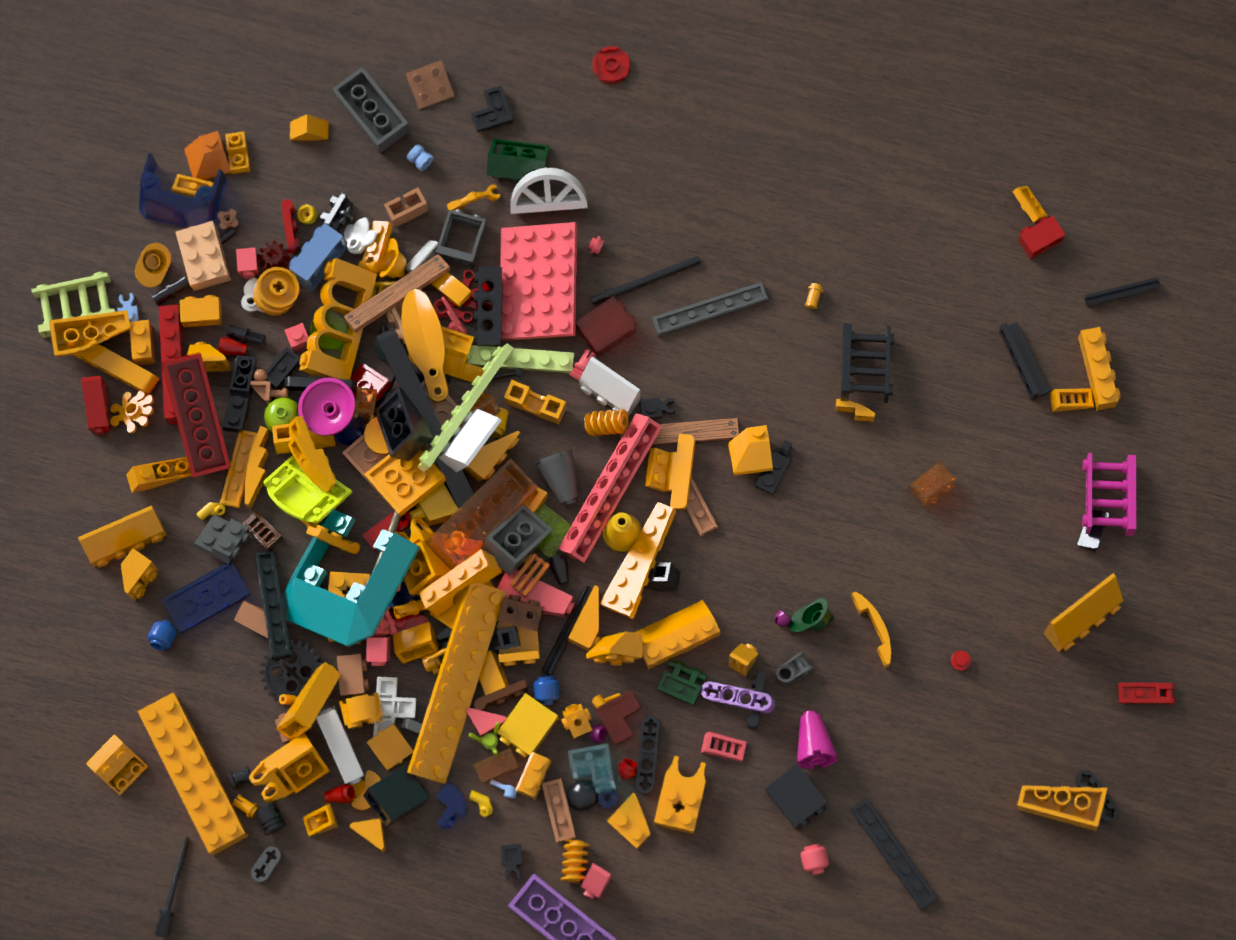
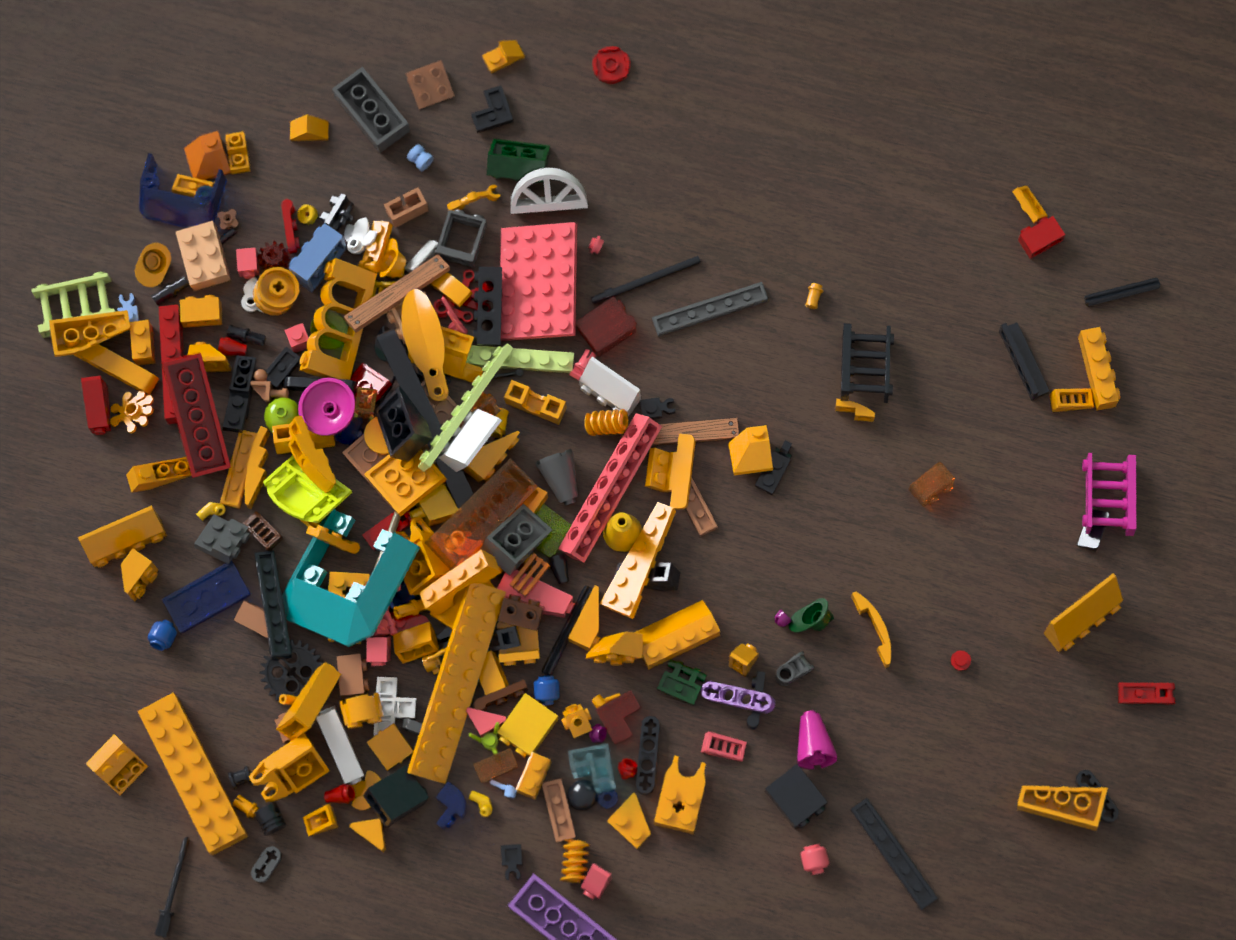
none -> light orange slope [482,40,525,74]

